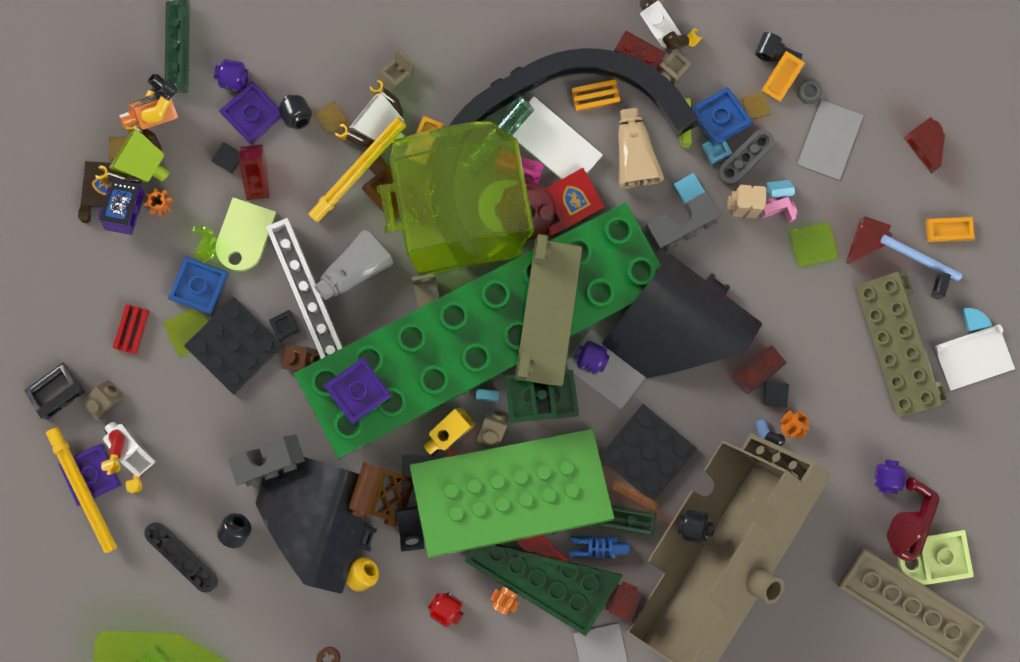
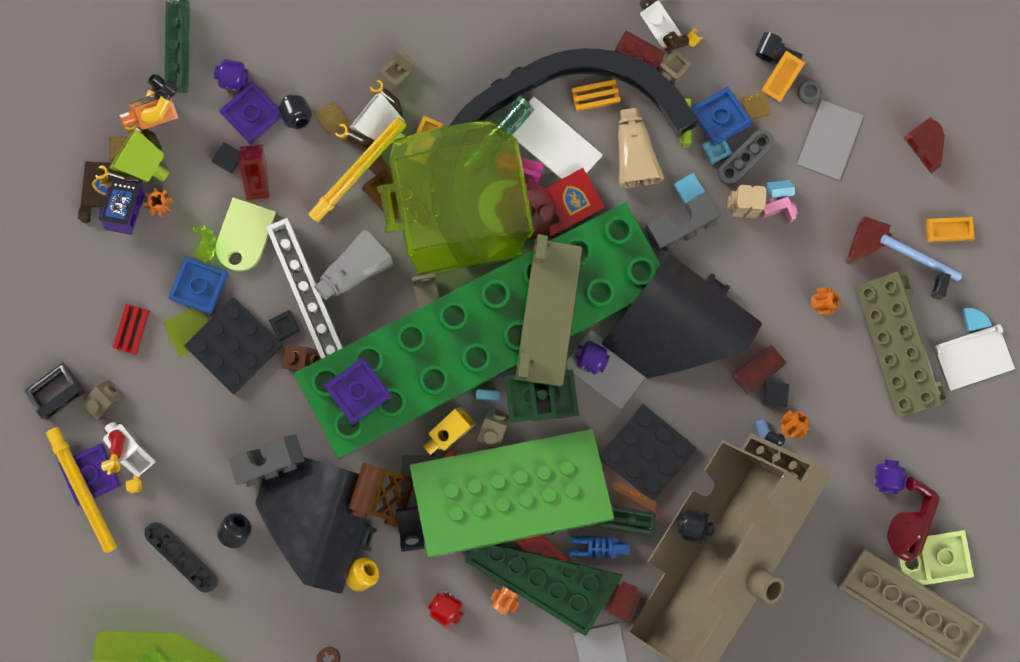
clear neon green piece [789,222,838,268] -> none
none -> orange gear [811,287,840,316]

